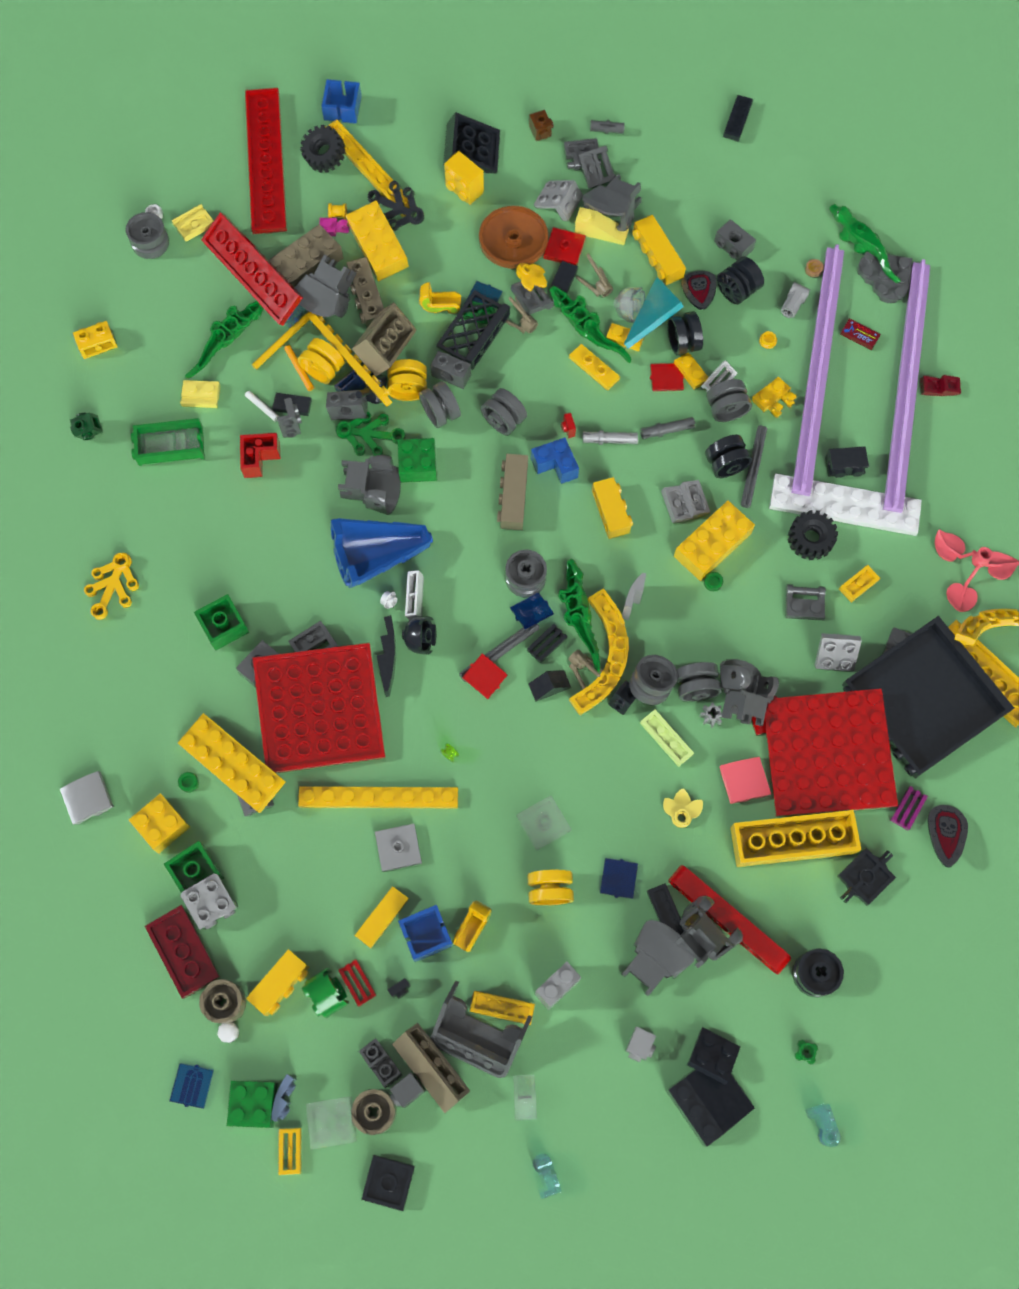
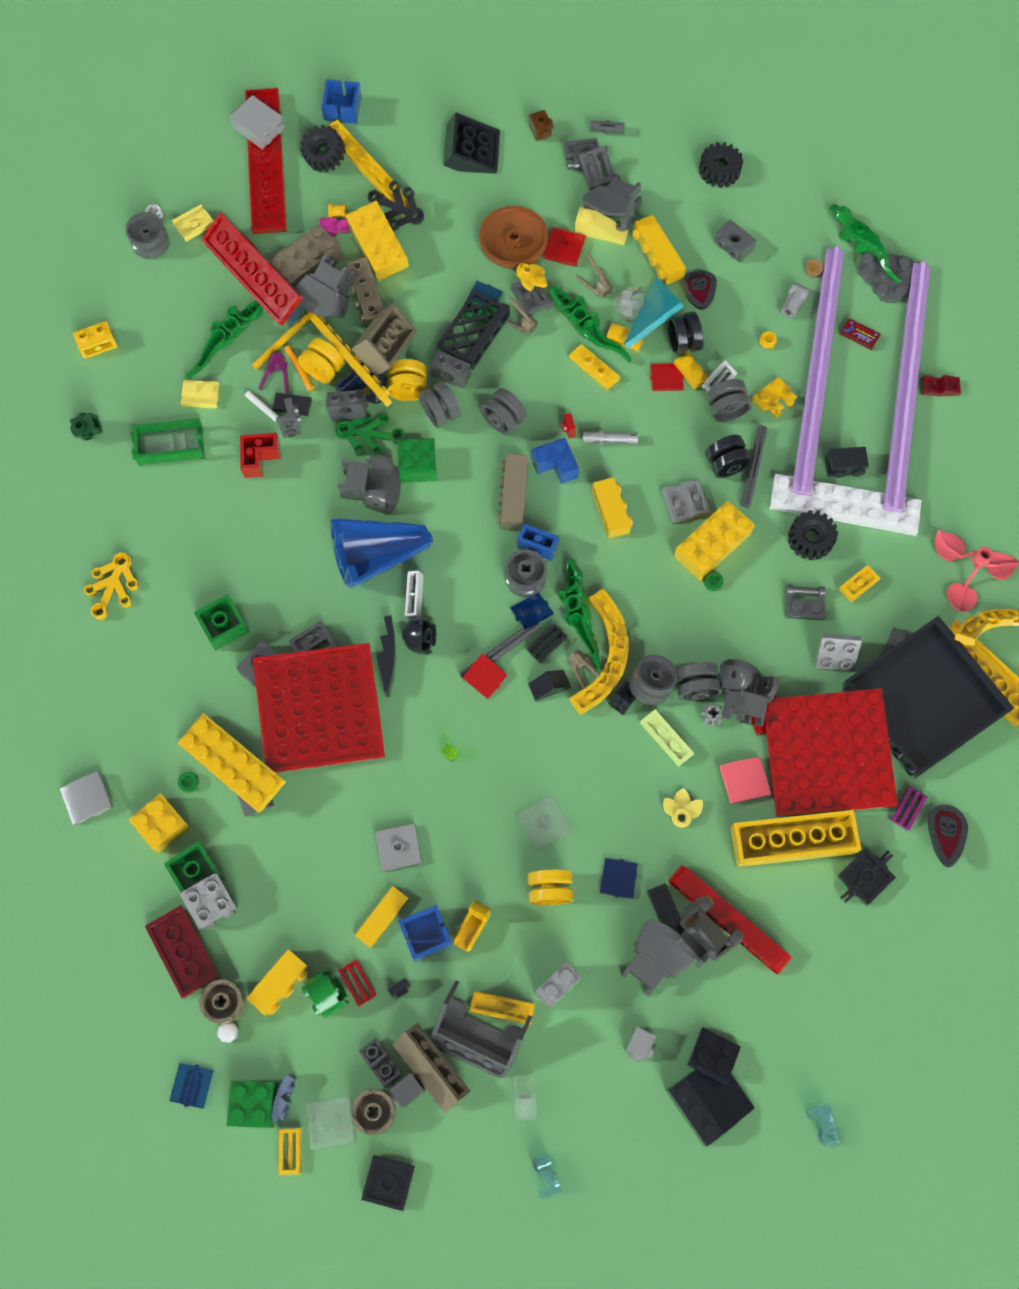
yellow plate [298,786,458,809] -> none
white plate [380,591,397,609] -> none
yellow animal [419,282,461,314] -> none
yellow brick [444,151,484,205] -> none
light grey bracket [534,180,583,221] -> none
black tile [549,261,578,293] -> none
light grey slope [622,573,646,620] -> none
dark grey pin [640,417,695,439] -> none
black wheel [717,256,764,305] -> none
black plate [723,95,753,142] -> none
black wheel [792,948,844,998] -> none
green plate [795,1040,818,1064] -> none
none -> light grey brick [229,95,285,149]
none -> magenta plant [259,352,289,394]
none -> blue brick [517,524,559,561]
none -> black tyre [699,142,743,188]

